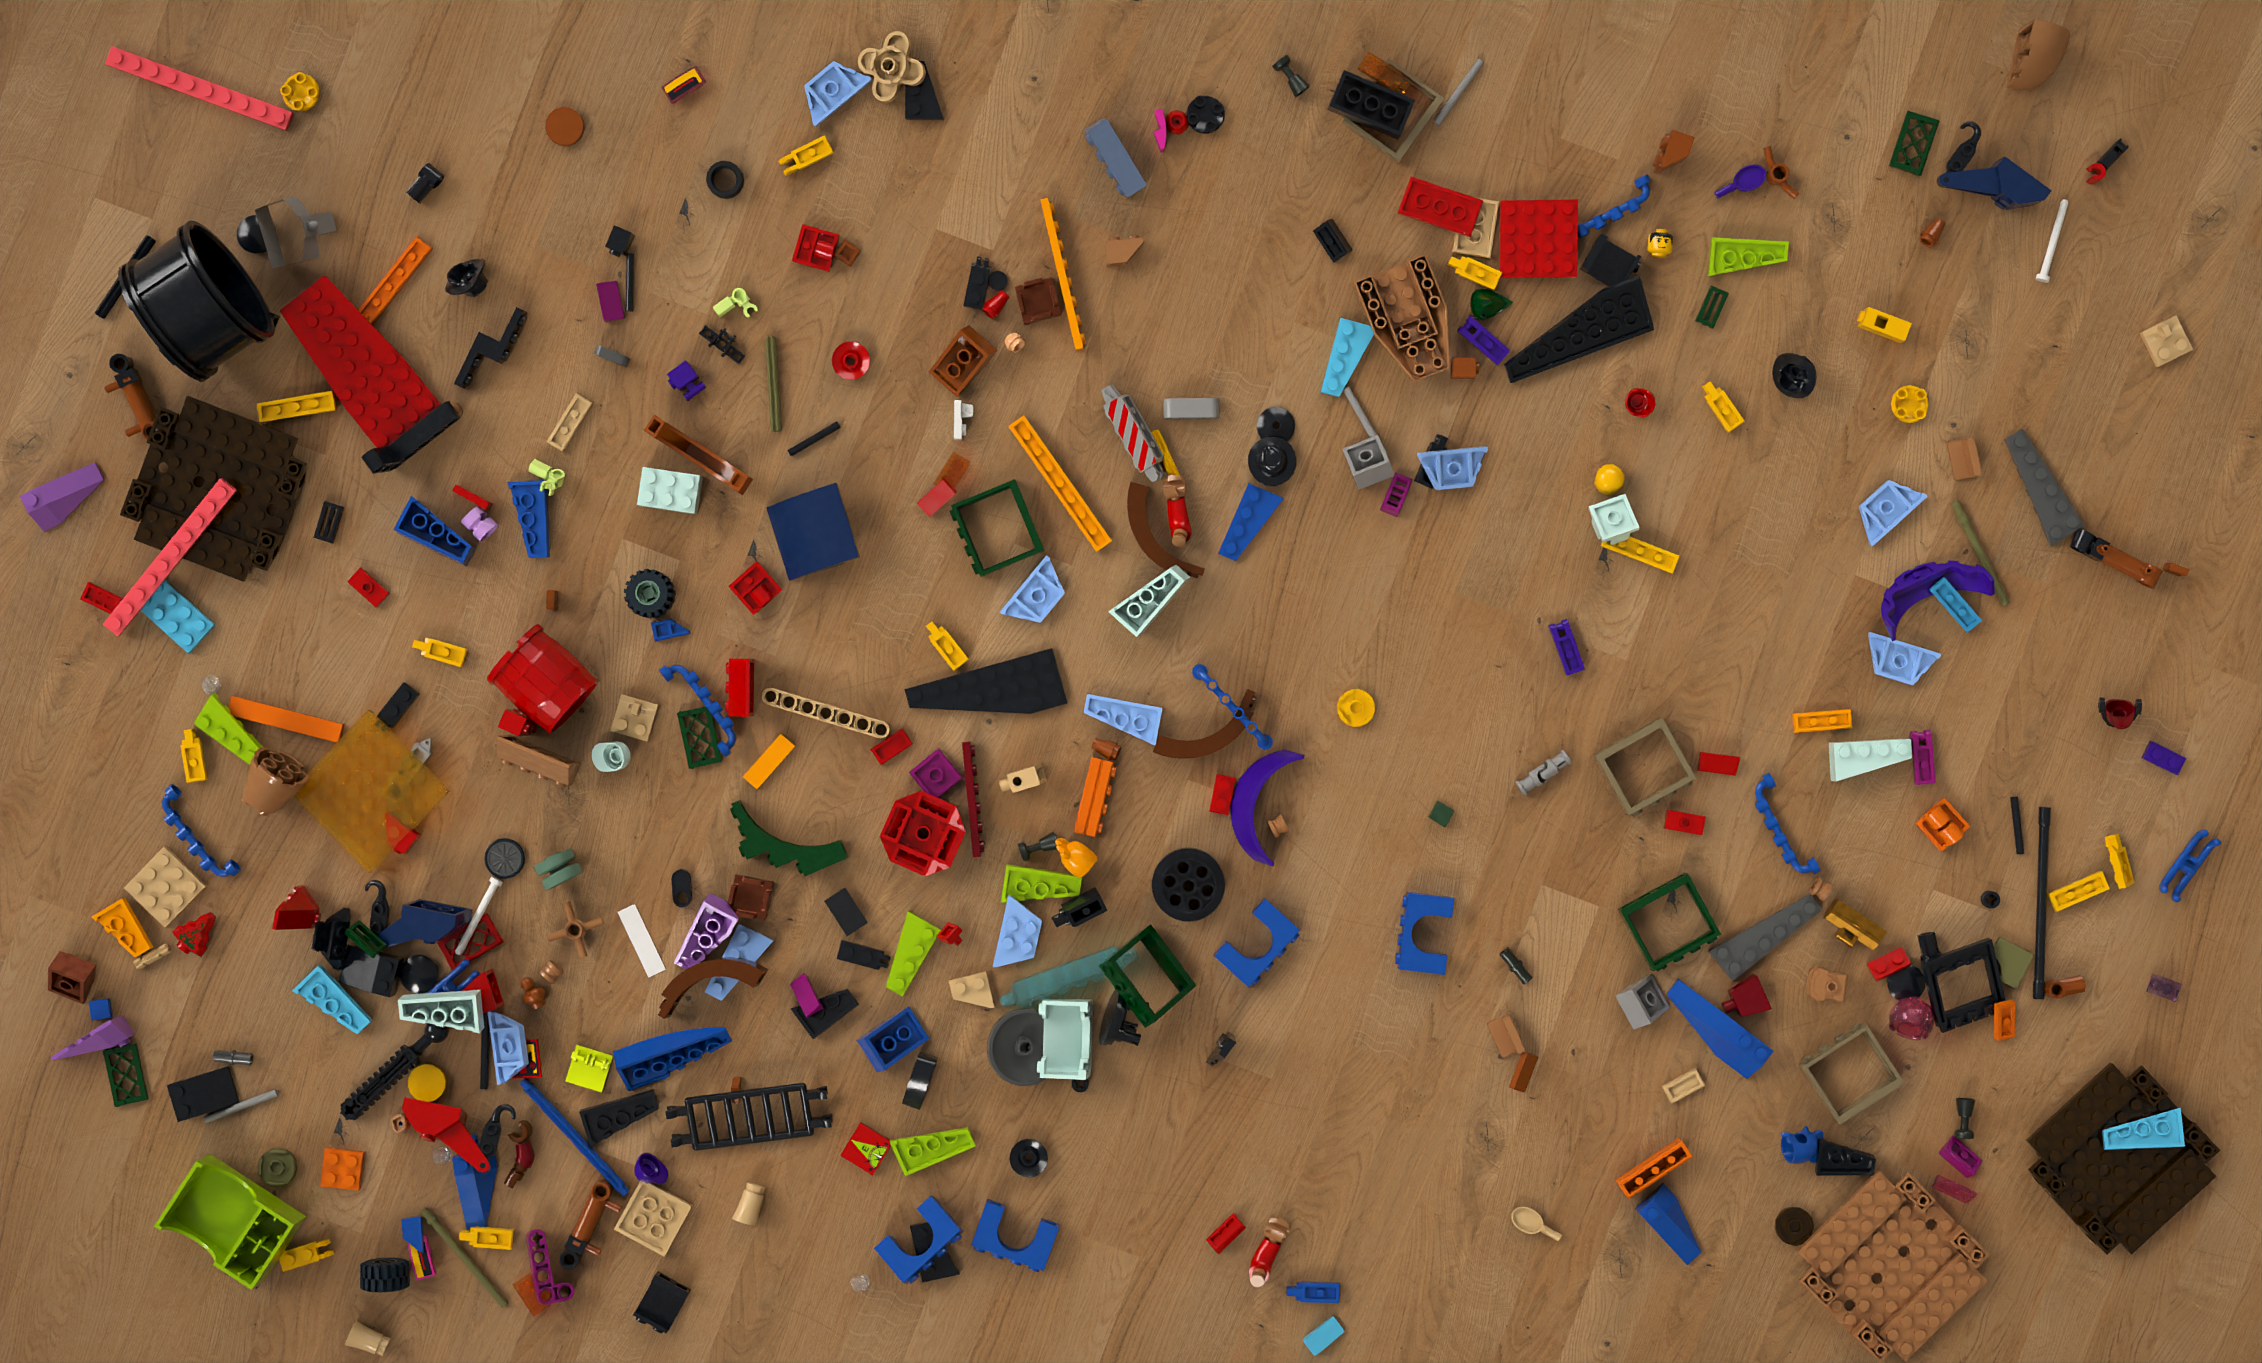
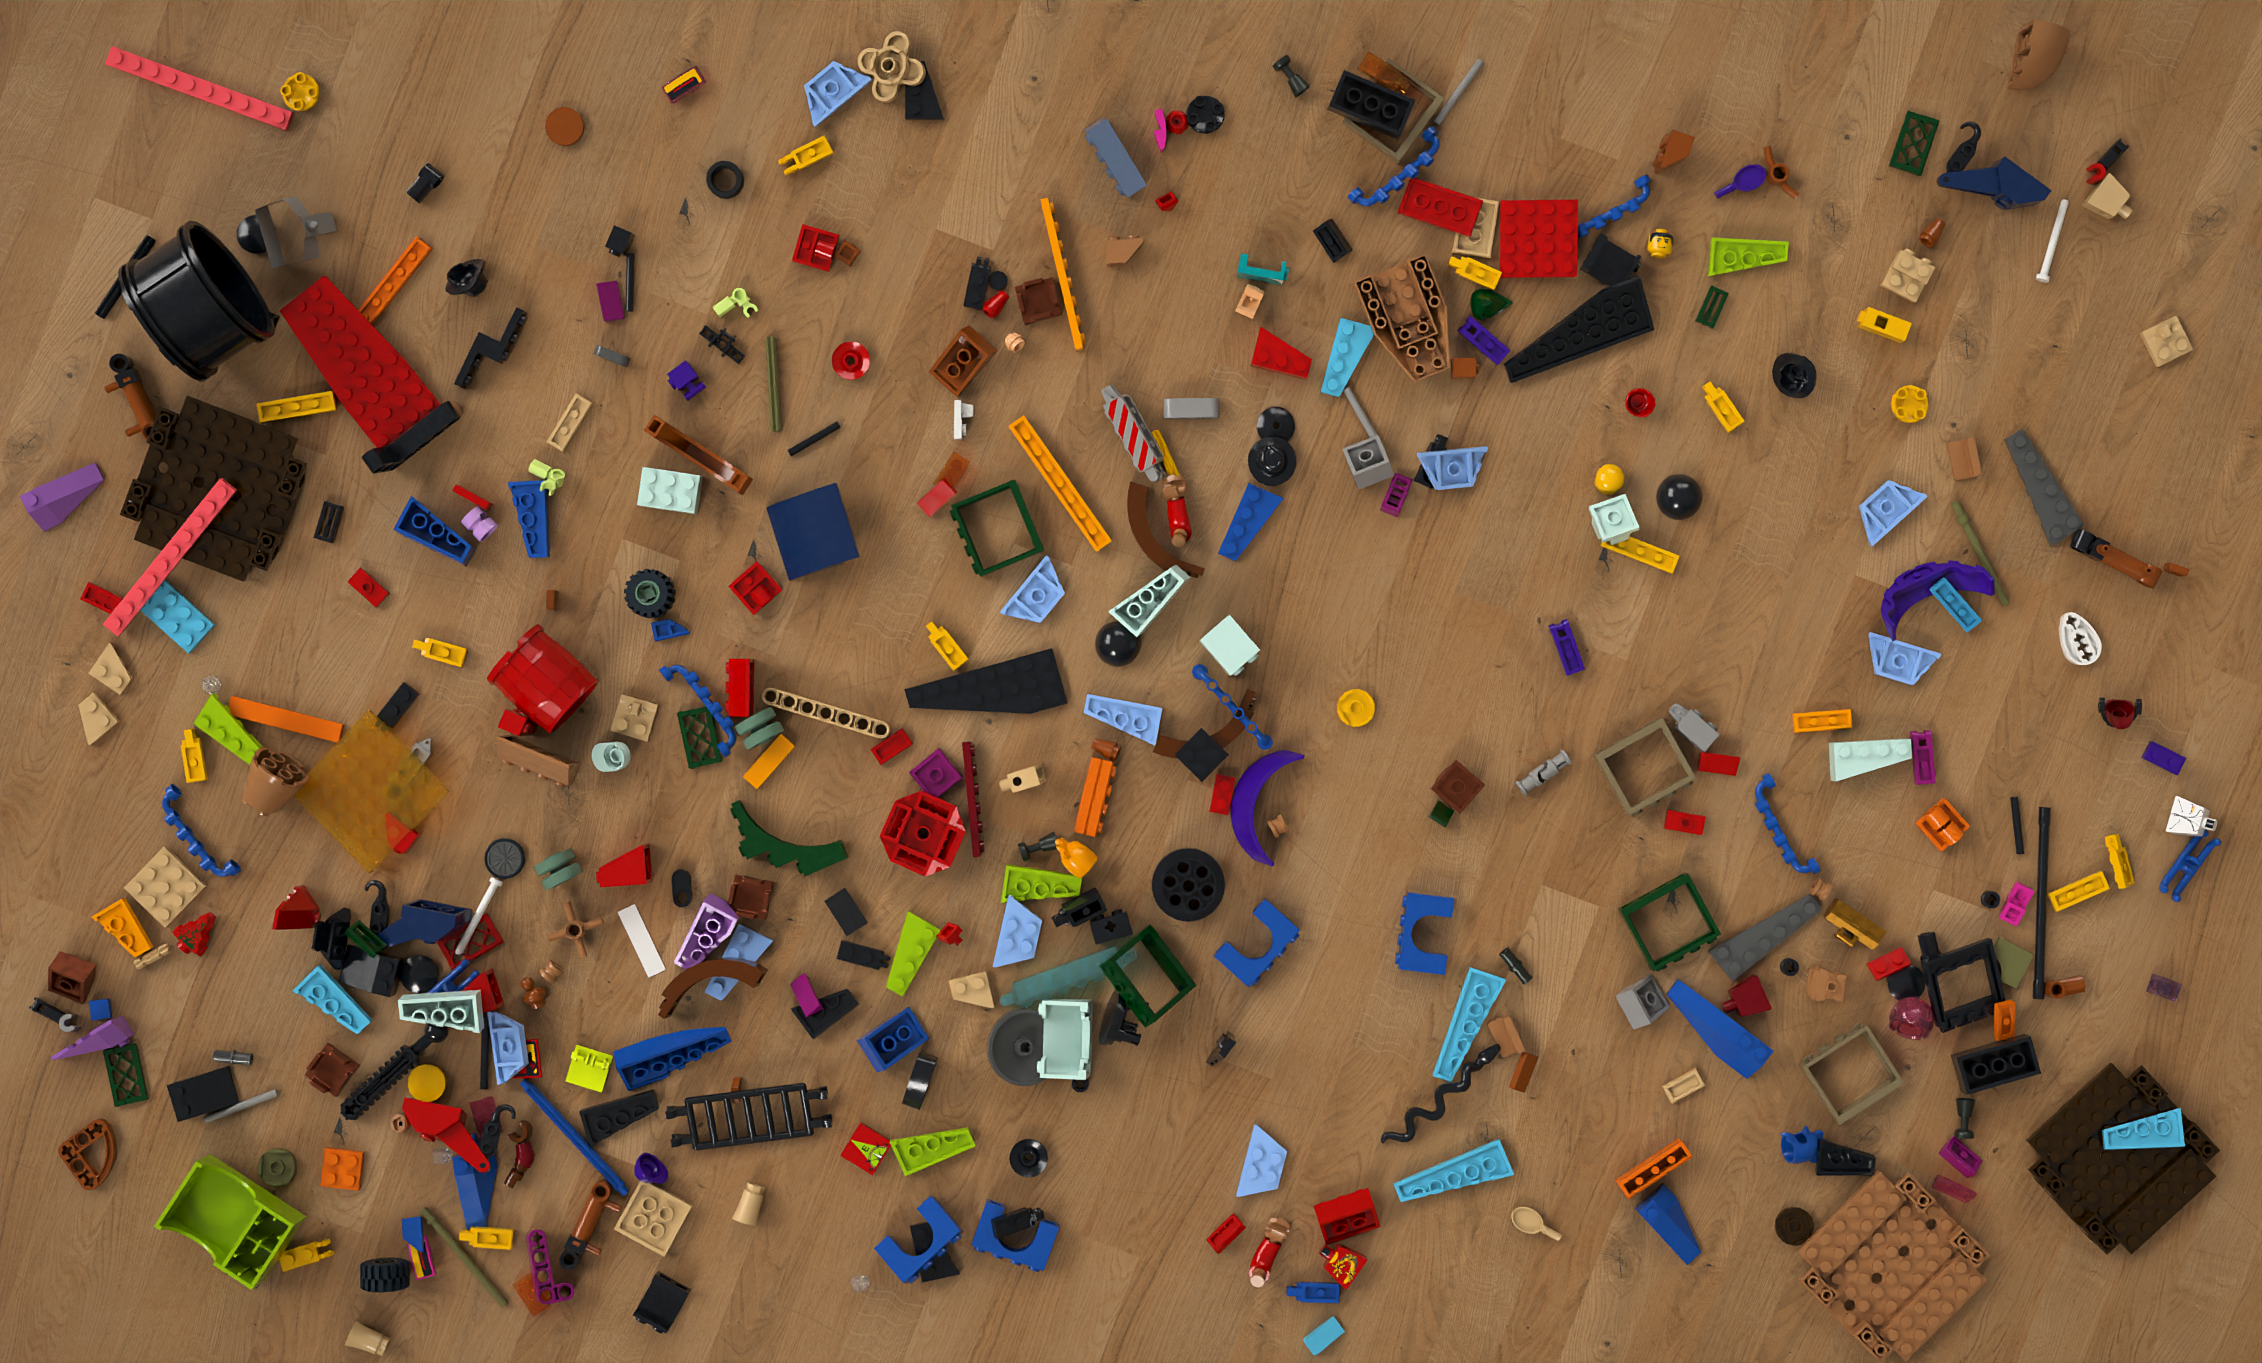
none -> black piece [29,997,81,1032]
none -> dark orange beam [58,1118,117,1190]
none -> tan wing [78,693,120,746]
none -> tan wing [88,643,133,695]
none -> copper panel [305,1043,359,1097]
none -> clear pink slope [469,1096,503,1139]
none -> red slope [596,843,652,887]
none -> sand green wheel [735,707,784,750]
none -> black hinge [991,1207,1045,1239]
none -> black brick [1090,909,1133,945]
none -> black piece [1095,621,1141,667]
none -> red slope [1155,191,1178,211]
none -> black plate [1175,728,1229,782]
none -> light aqua container [1199,615,1260,676]
none -> light nougat bracket [1235,284,1265,319]
none -> teal panel [1236,253,1289,285]
none -> light blue wing [1236,1124,1287,1197]
none -> red wedge [1250,327,1312,380]
none -> red slope [1313,1188,1381,1245]
none -> red torso [1319,1243,1367,1290]
none -> blue bar [1348,126,1440,206]
none -> black animal [1381,1044,1501,1144]
none -> medium azure wing [1393,1139,1514,1202]
none -> copper panel [1430,760,1485,814]
none -> medium azure wing [1432,967,1506,1082]
none -> black piece [1656,474,1702,520]
none -> light grey hinge [1668,703,1720,752]
none -> black bush [1780,958,1799,976]
none -> tan plate [1880,249,1935,303]
none -> black brick [1951,1034,2041,1095]
none -> dark pink slope [1999,881,2035,927]
none -> white piece [2059,612,2102,665]
none -> tan torso [2081,173,2133,219]
none -> white torso [2166,796,2217,837]

